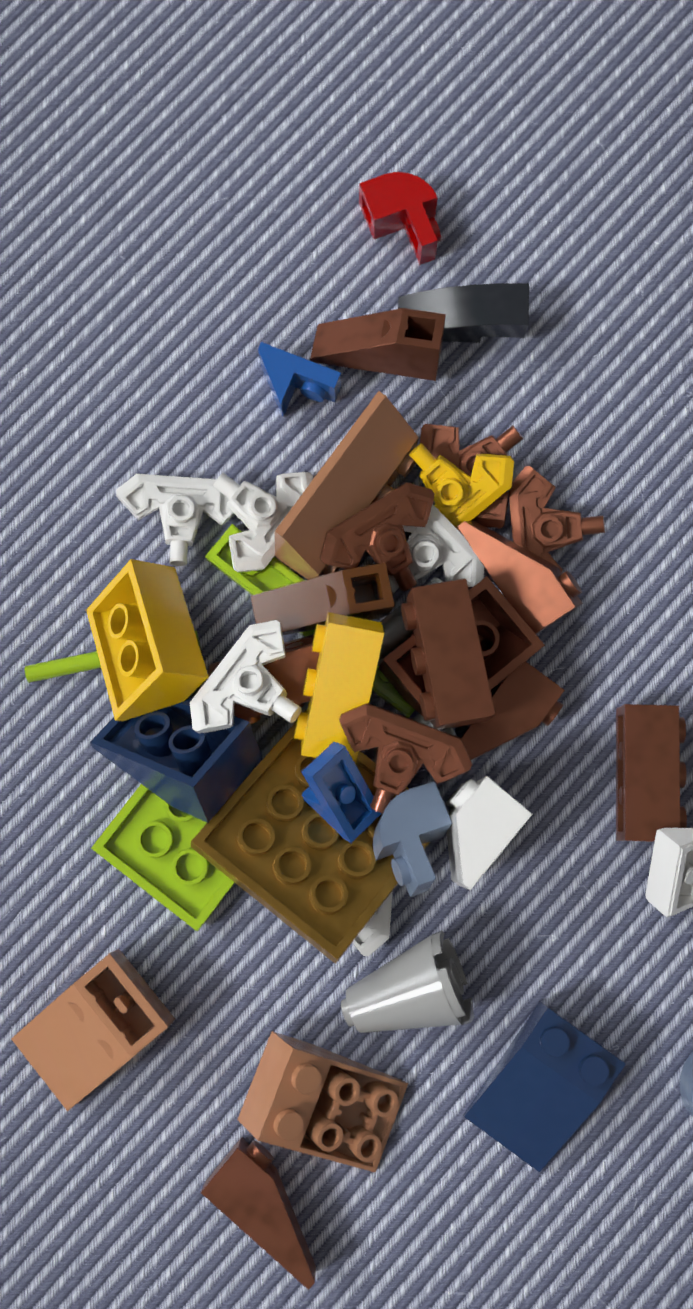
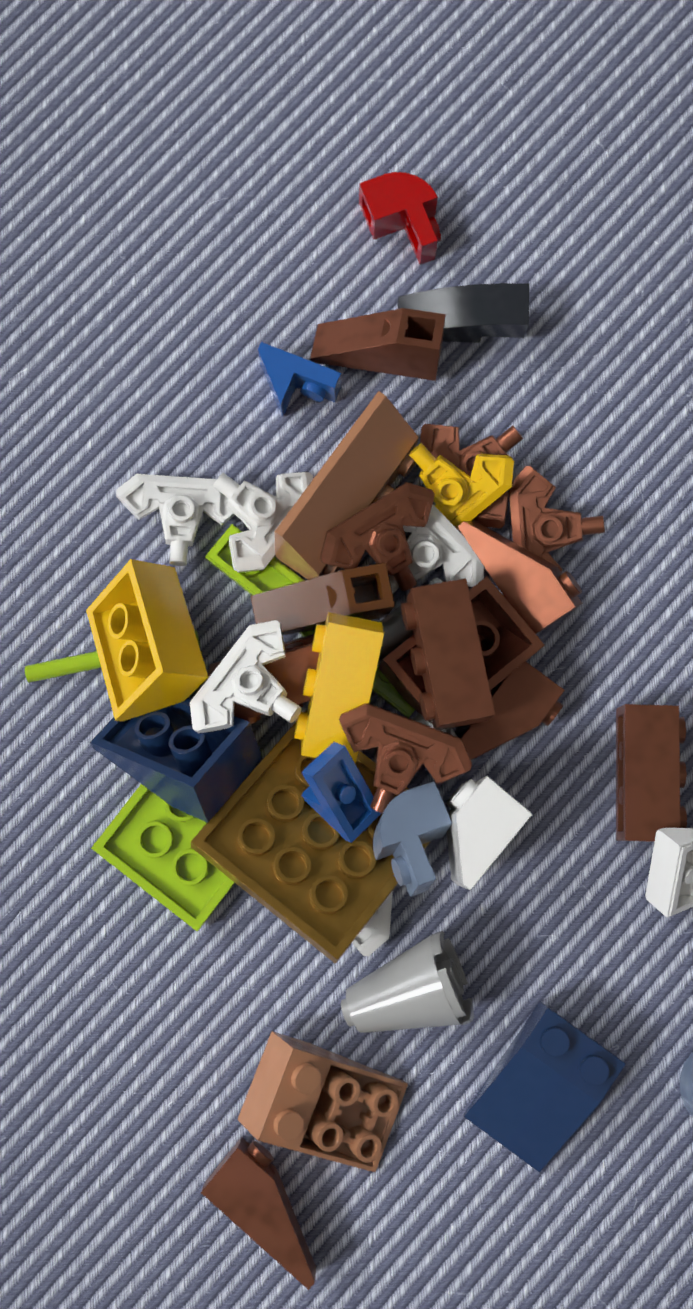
nougat slope [11,949,175,1111] -> none

